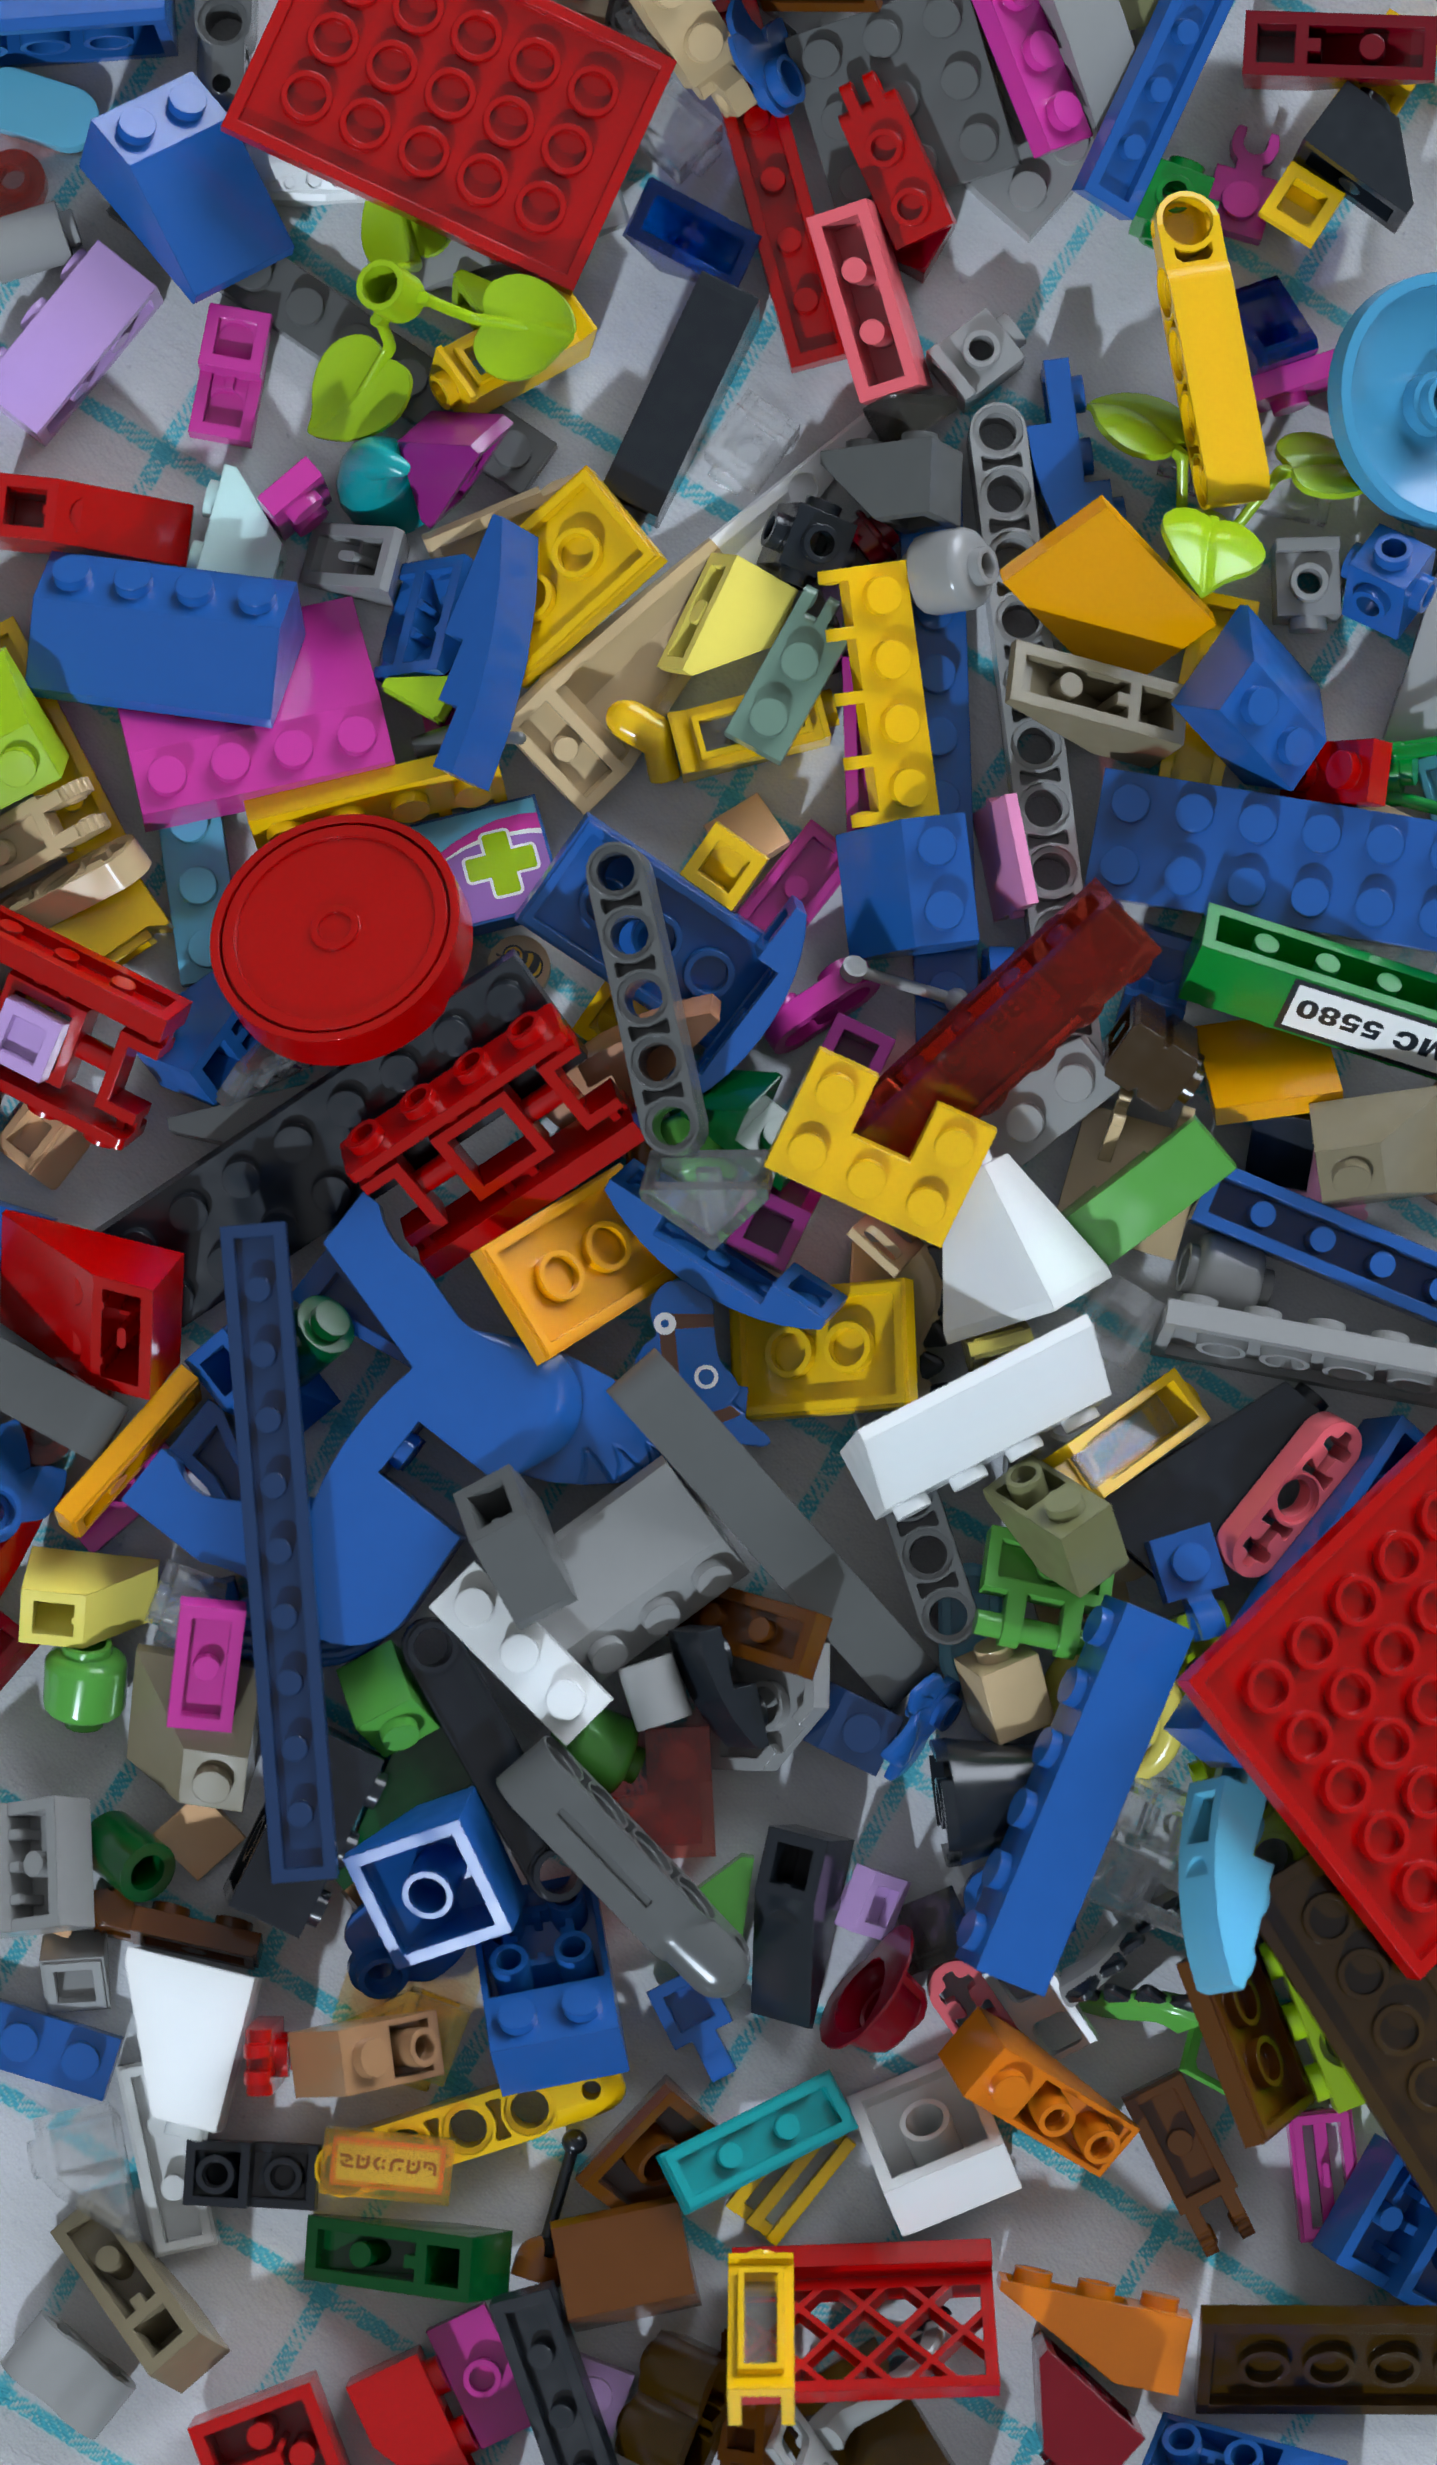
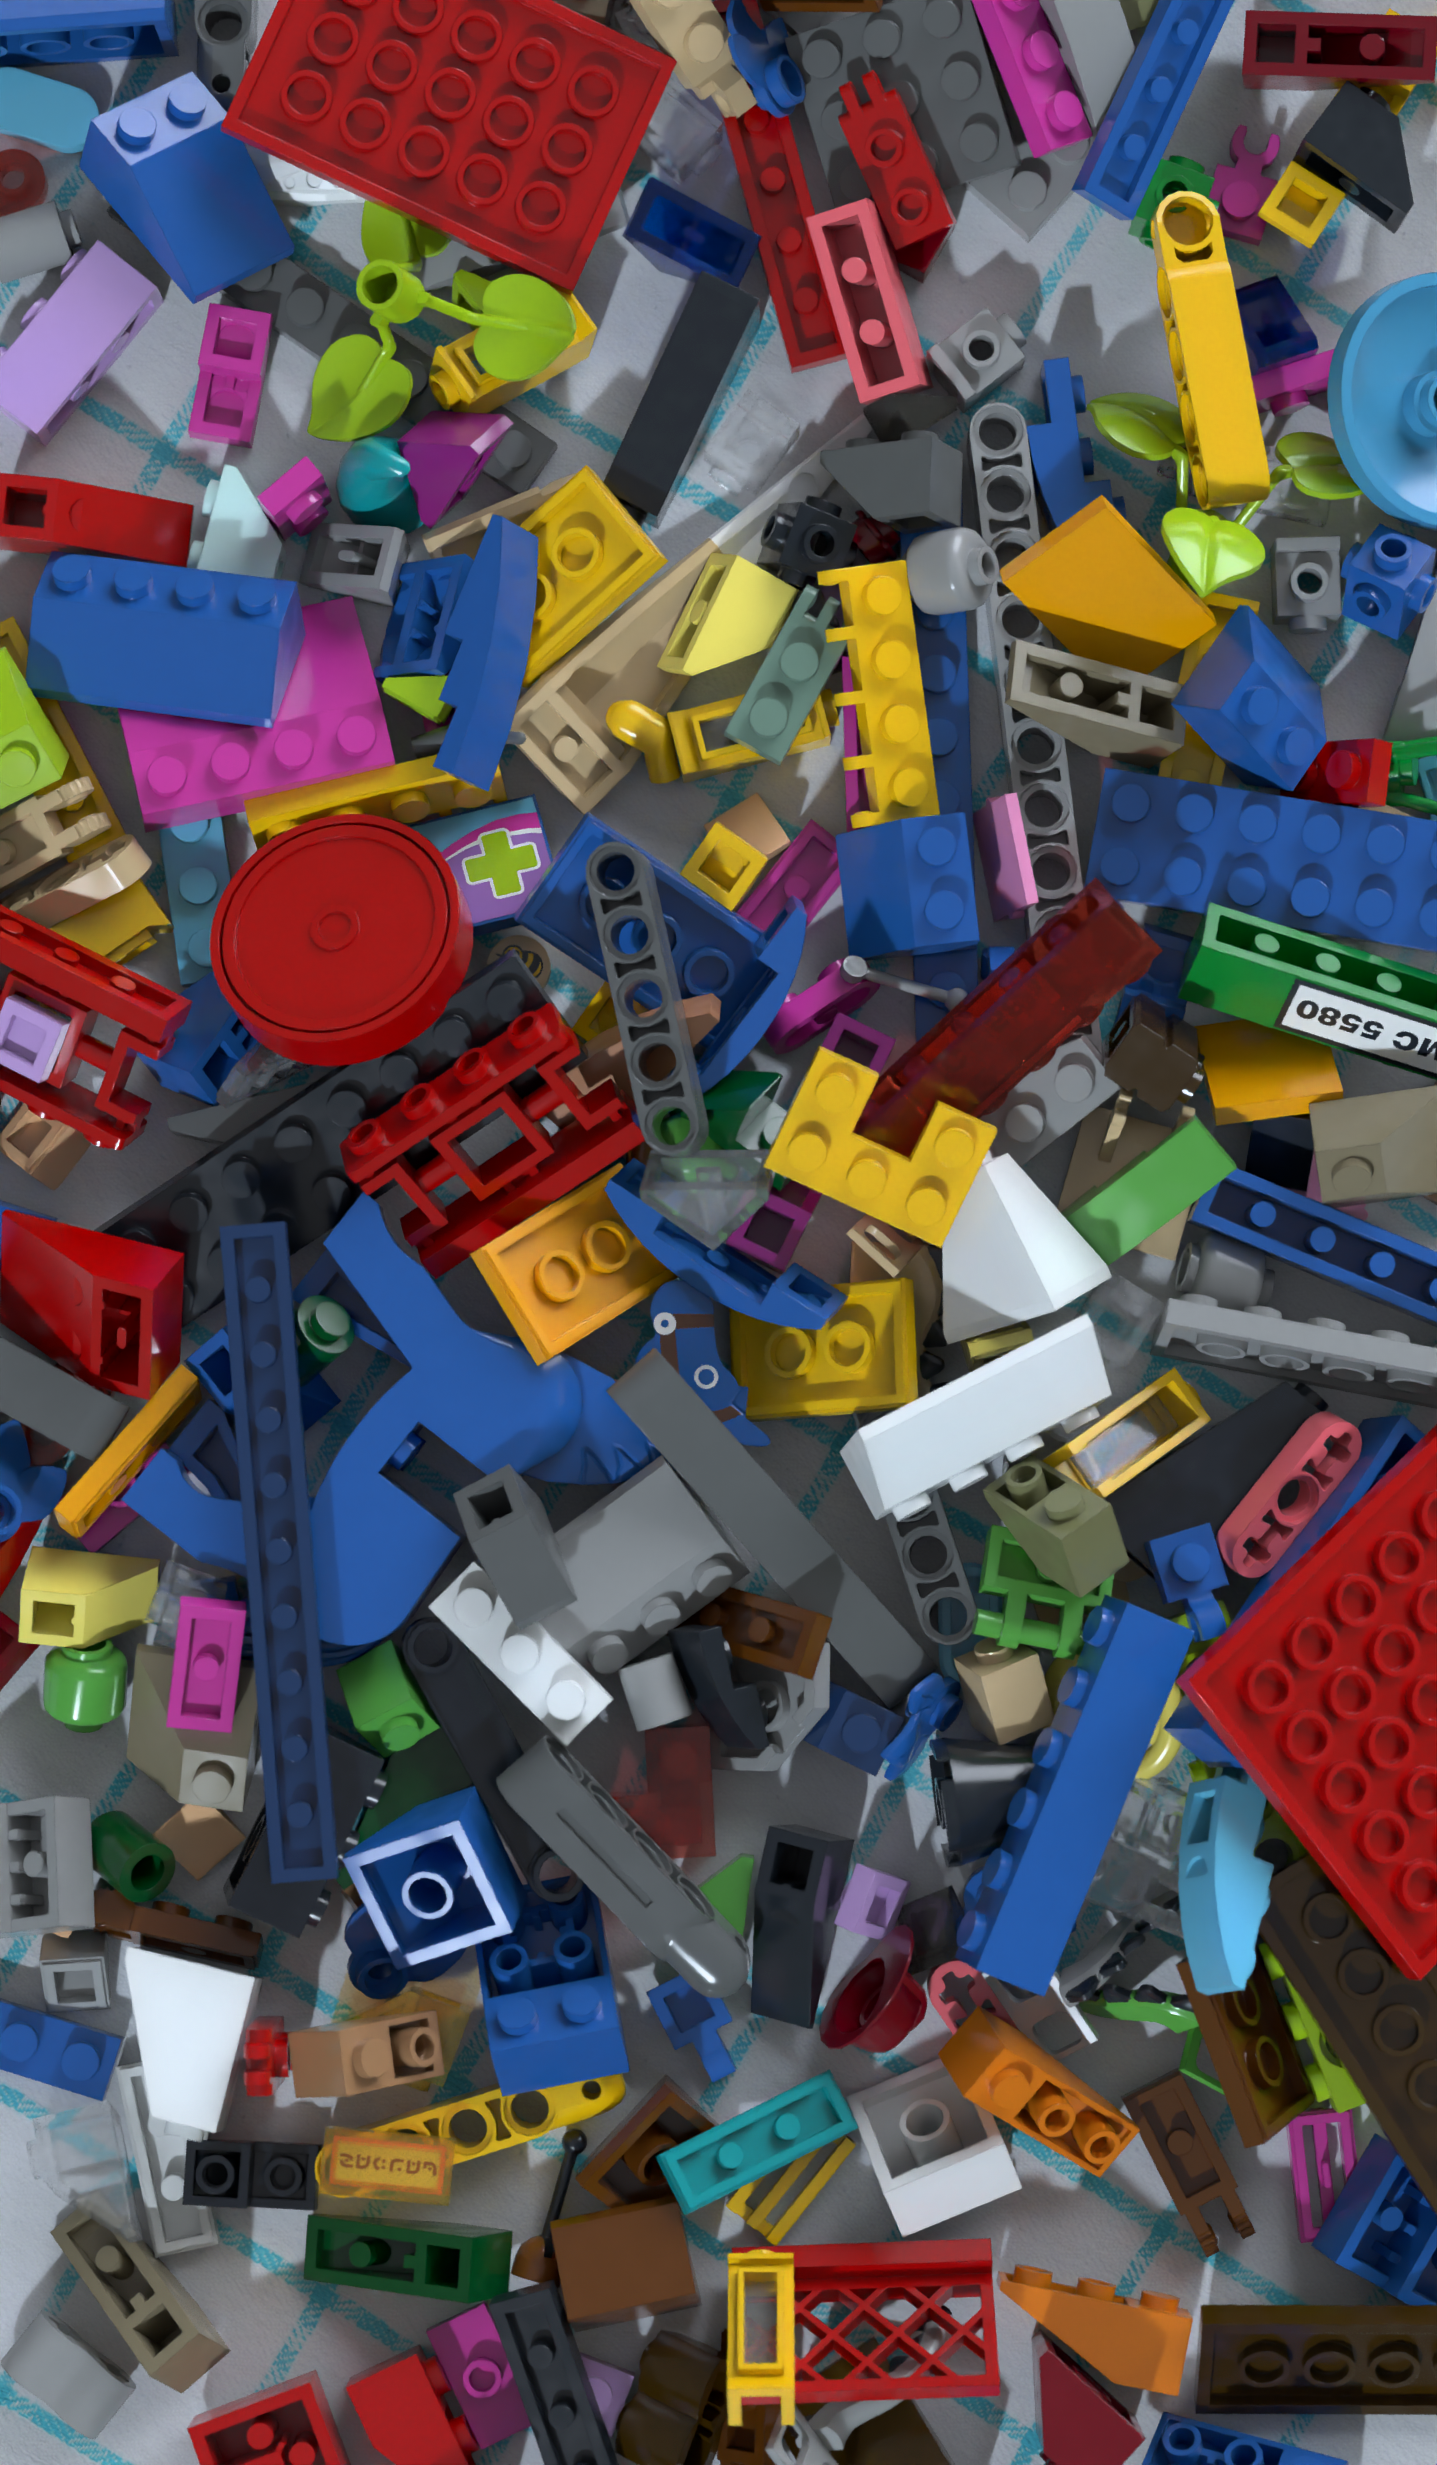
bright green head [550,1707,646,1794] -> none

